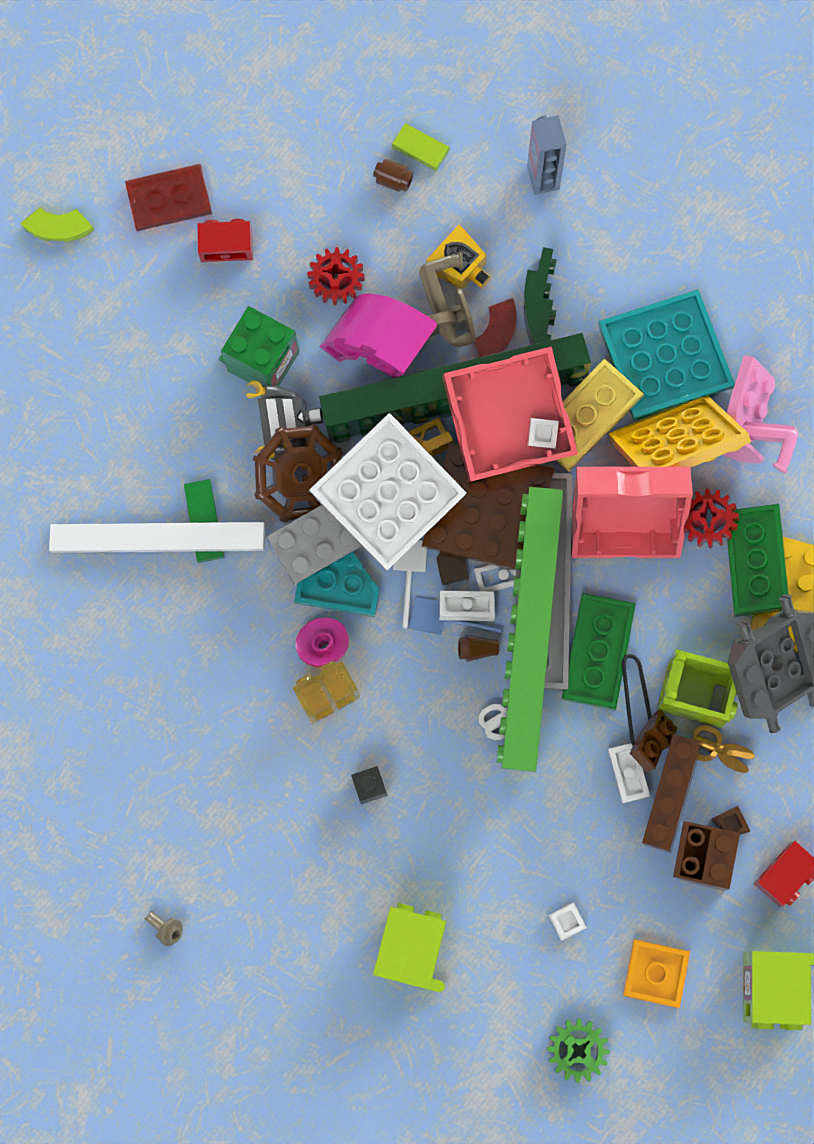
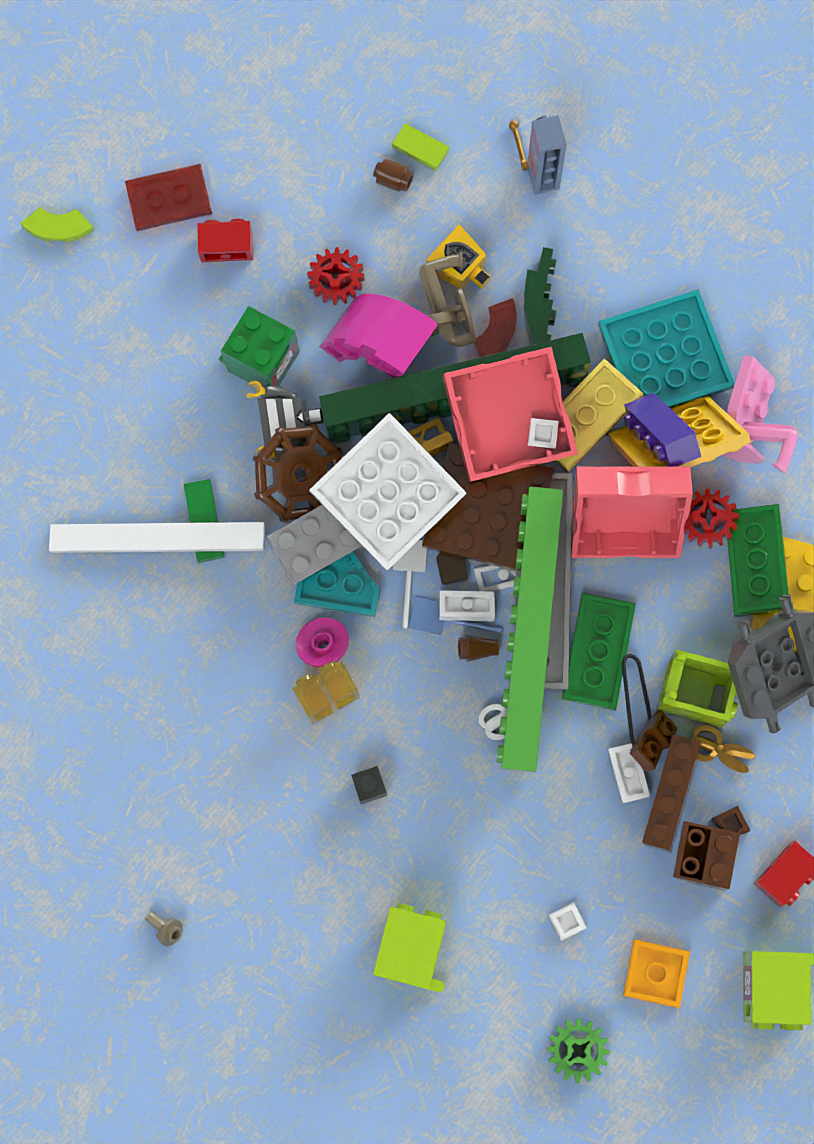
none -> pearl gold hinge [509,120,528,171]
none -> dark purple brick [624,393,702,467]

